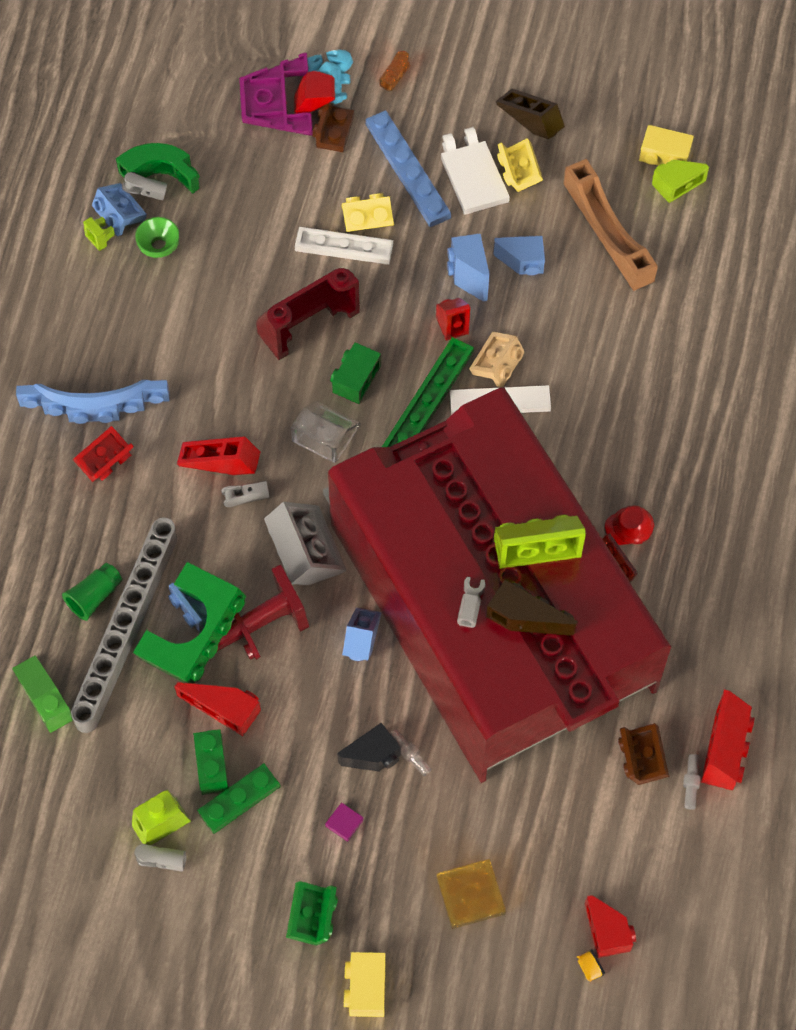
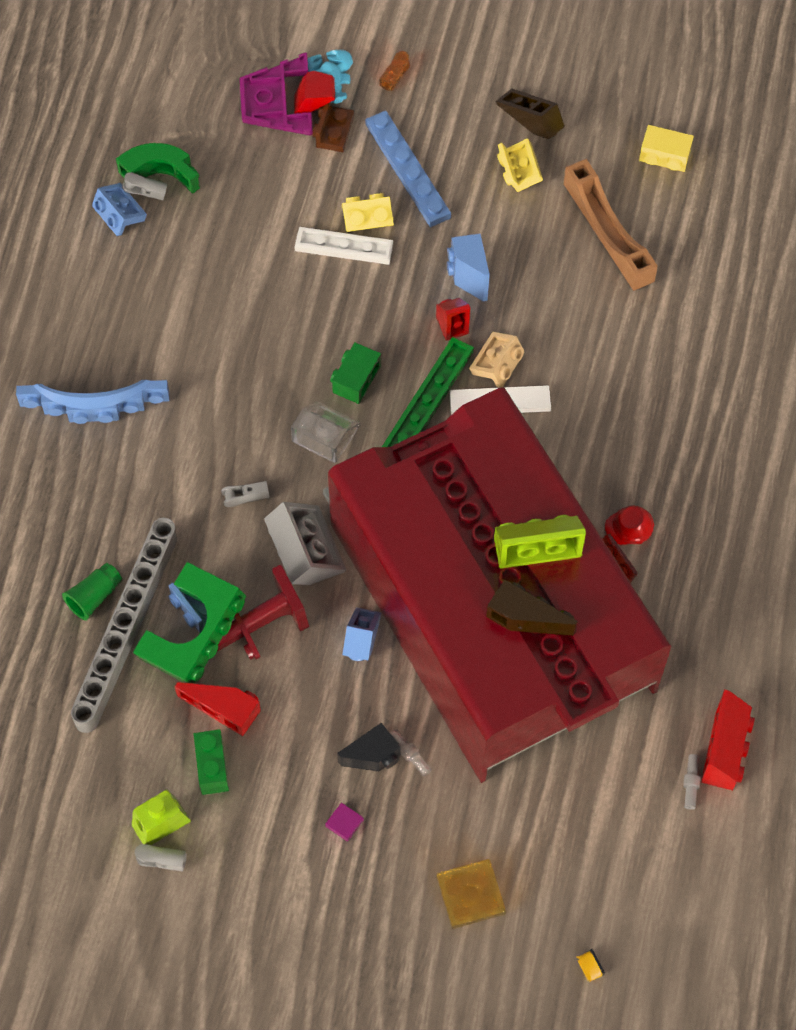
bright green slope [12,655,73,733] -> none
red bracket [73,426,134,482] -> none
lime tile [83,217,115,251] -> none
bright green piece [135,217,179,258] -> none
red slope [177,436,261,475] -> none
green plate [197,763,280,835] -> none
dark red windscreen [256,268,360,360] -> none
green bracket [286,881,338,946] -> none
light yellow brick [344,952,385,1017] -> none
white tile [441,127,509,215] -> none
light grey bar [457,577,485,628] -> none
medium blue slope [493,236,545,275] -> none
red slope [585,895,636,958] -> none
reddish brown bracket [618,723,669,785] -> none
lime slope [652,159,709,203] -> none

